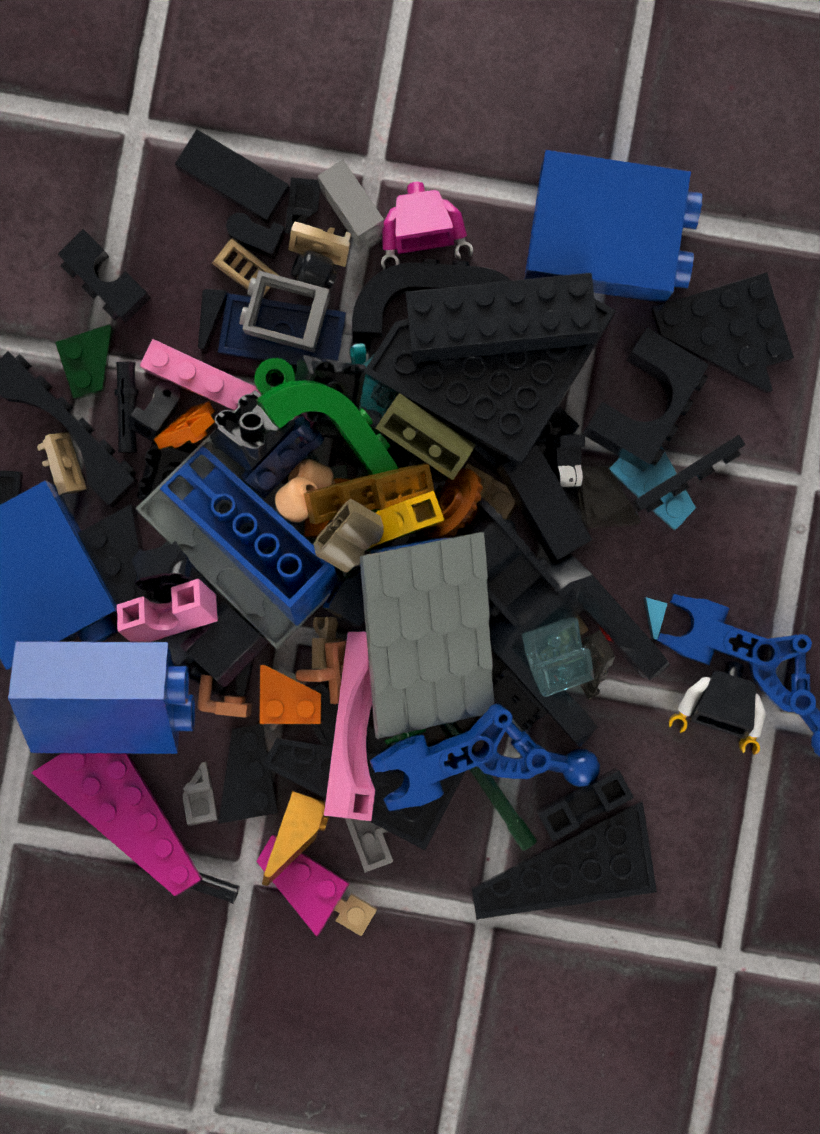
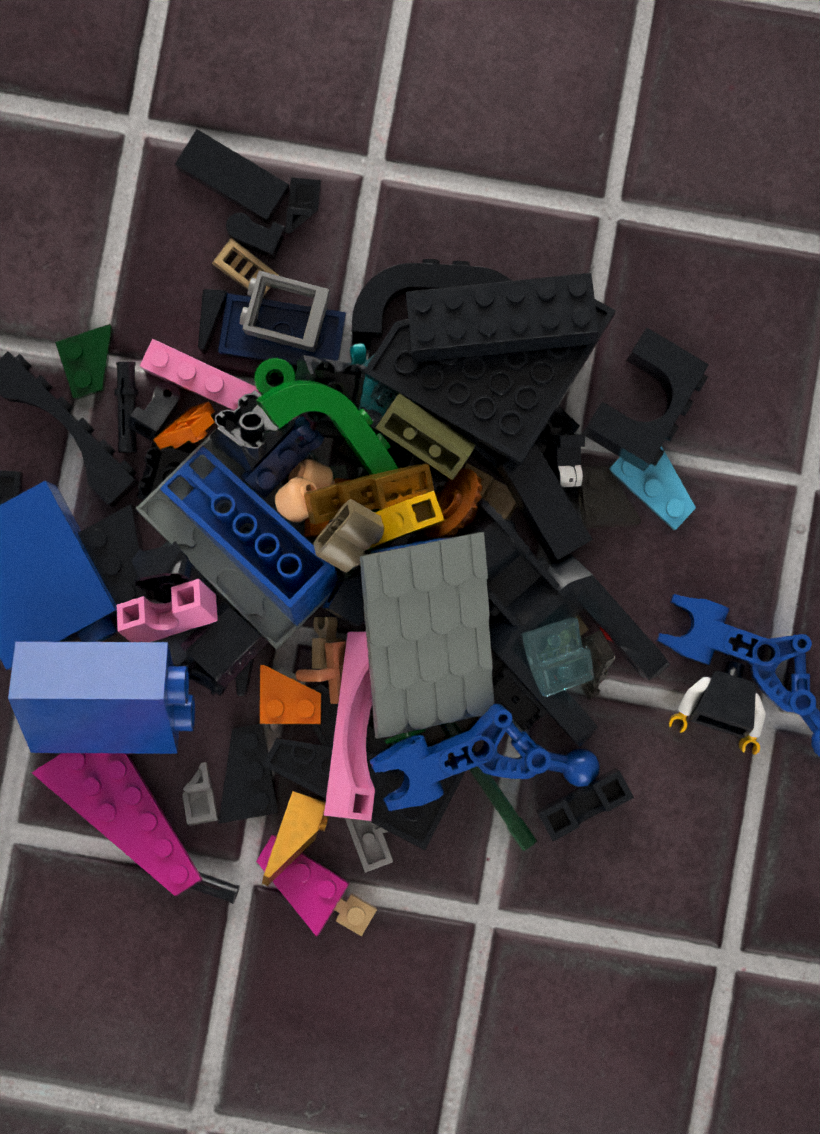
tan plate [37,432,87,495] -> none
black arch [58,229,151,323] -> none
nougat plate [198,675,252,718] -> none
tan plate [288,221,351,267] -> none
black head [290,250,337,288] -> none
light grey window [318,159,384,249] -> none
torso [381,181,473,269] -> none
black wing [472,801,657,920] -> none
blue brick [524,150,702,303] -> none
black wing [632,435,745,513] -> none
medium azure piece [644,597,668,640] -> none
black wing [651,272,794,393] -> none

